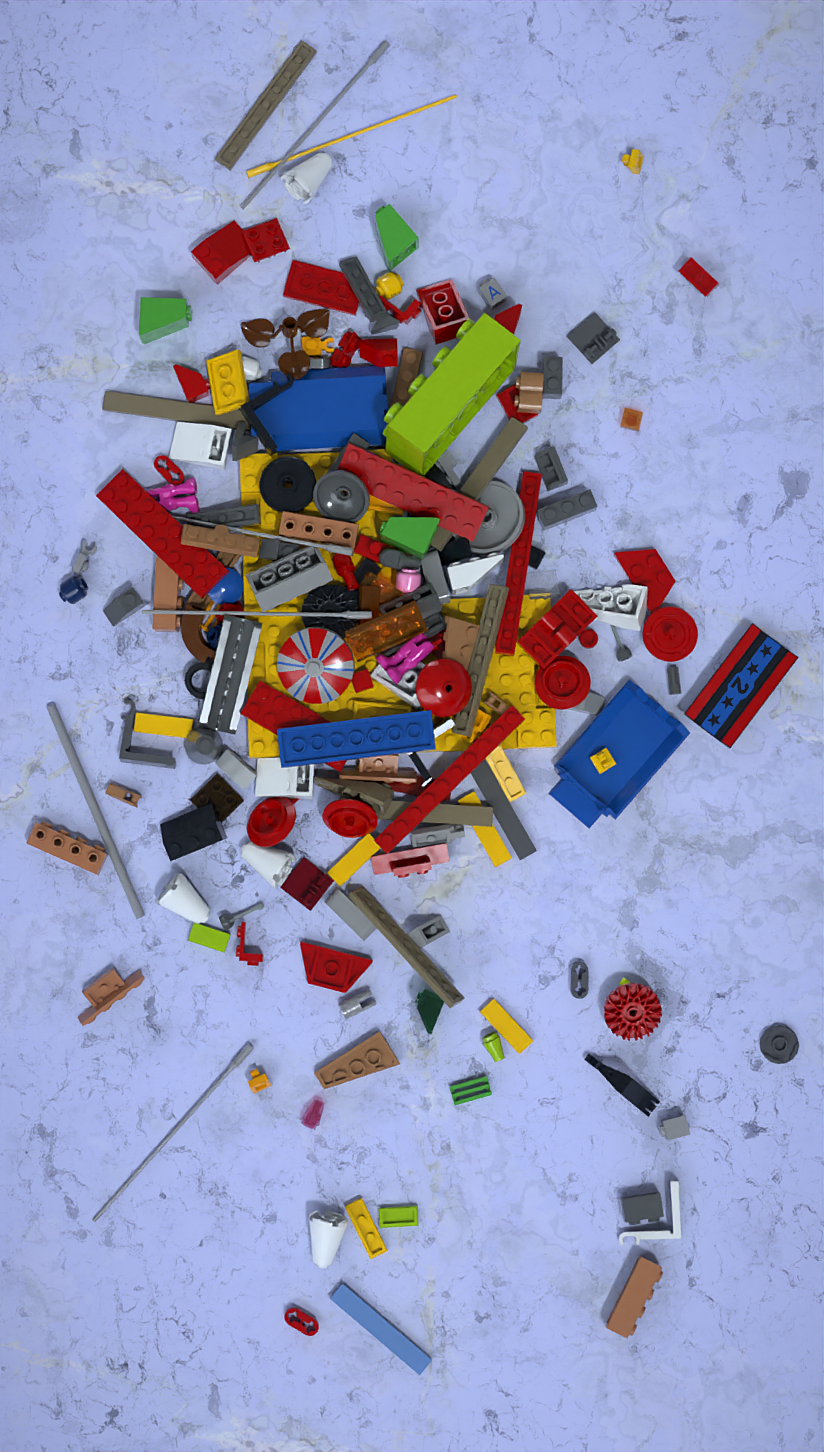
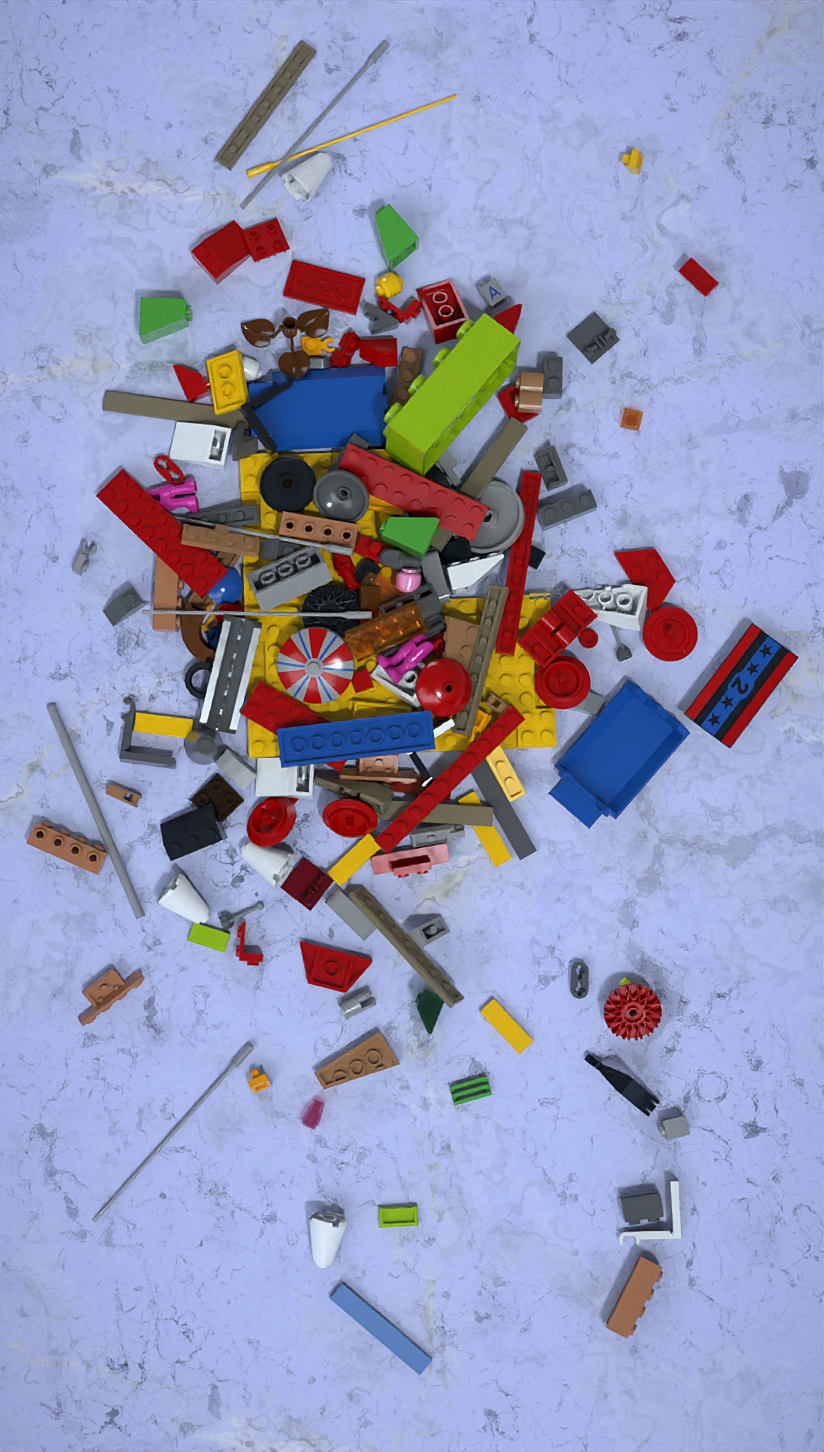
dark blue head [59,576,88,604] -> none
red beam [284,1307,319,1336] -> none
dark grey tile [339,256,388,322] -> none
yellow tile [344,1198,388,1260] -> none
lime cone [482,1032,505,1062] -> none
yellow tile [590,748,616,774] -> none
dark grey piece [667,667,681,695] -> none
dark grey tile [760,1025,799,1064] -> none

